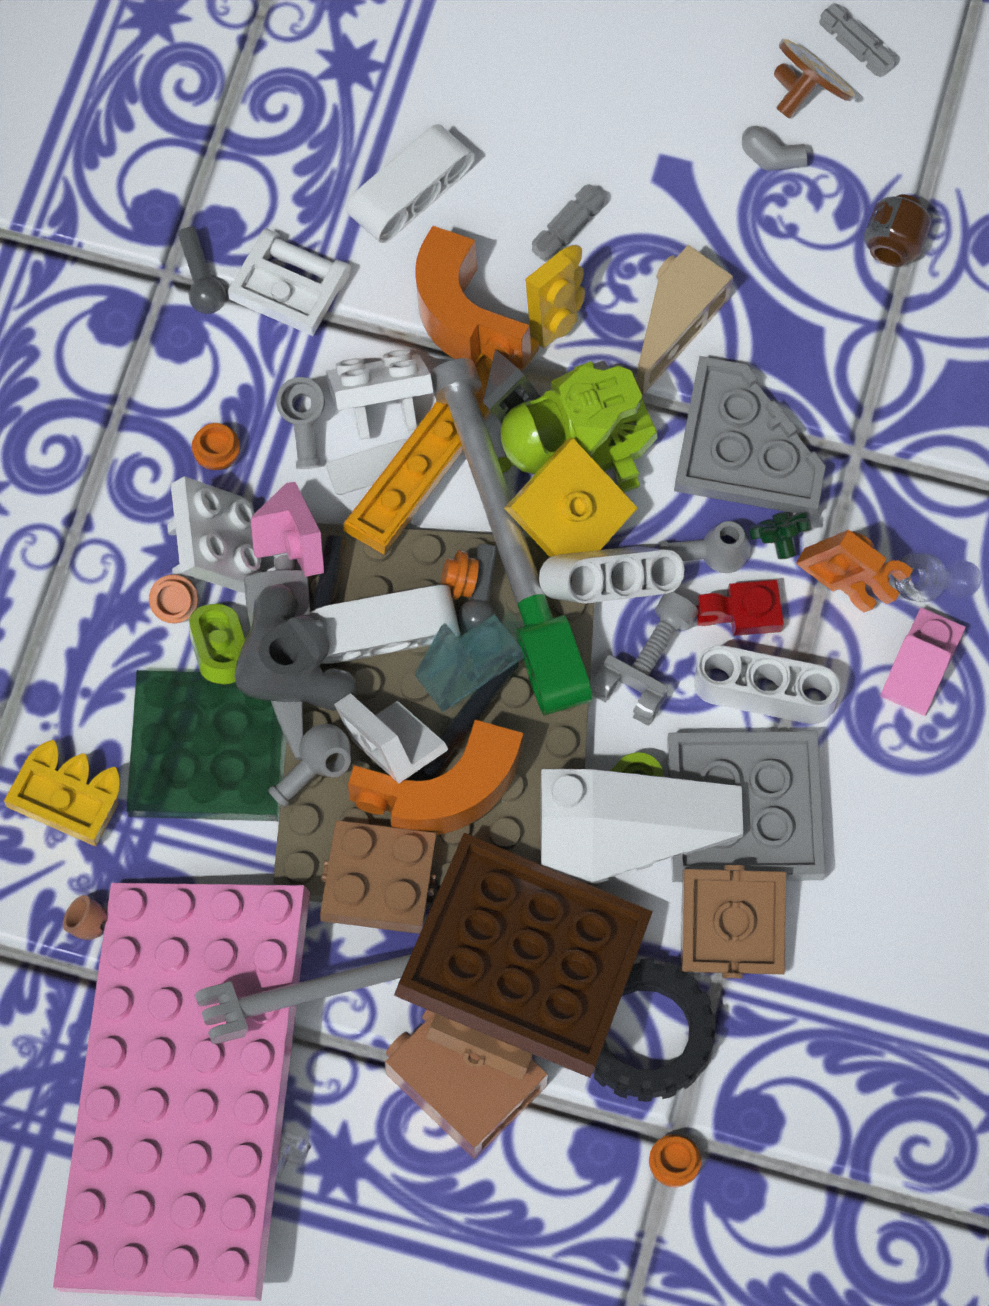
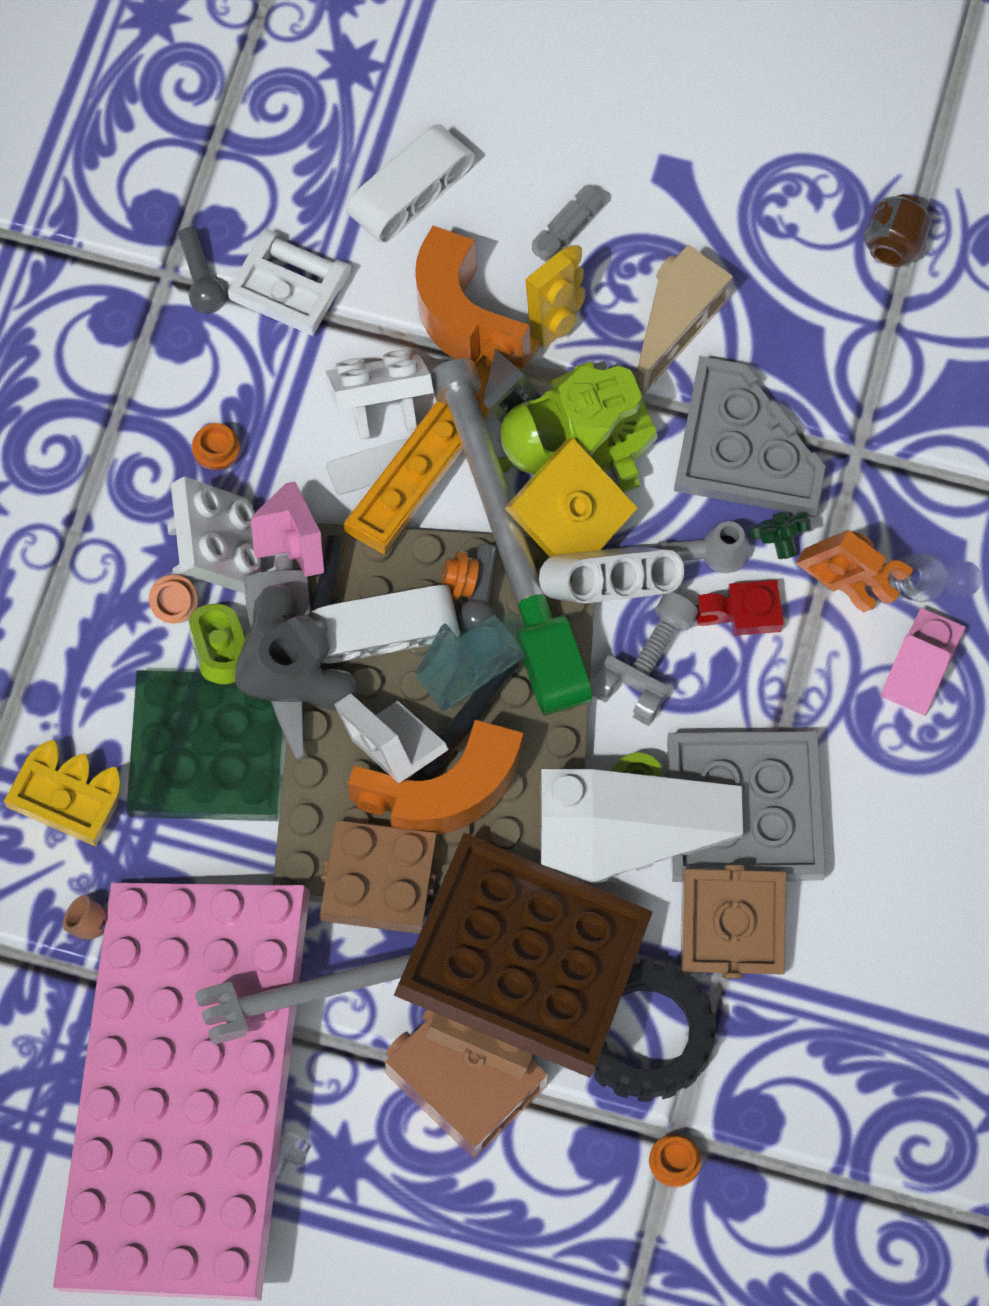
light grey bar [268,724,351,808] -> none
light grey bar [276,377,325,469] -> none
white beam [694,645,840,724] -> none
light grey arm [742,126,807,171] -> none
dark orange shield [774,39,855,118] -> none
light grey axle [819,3,896,77] -> none

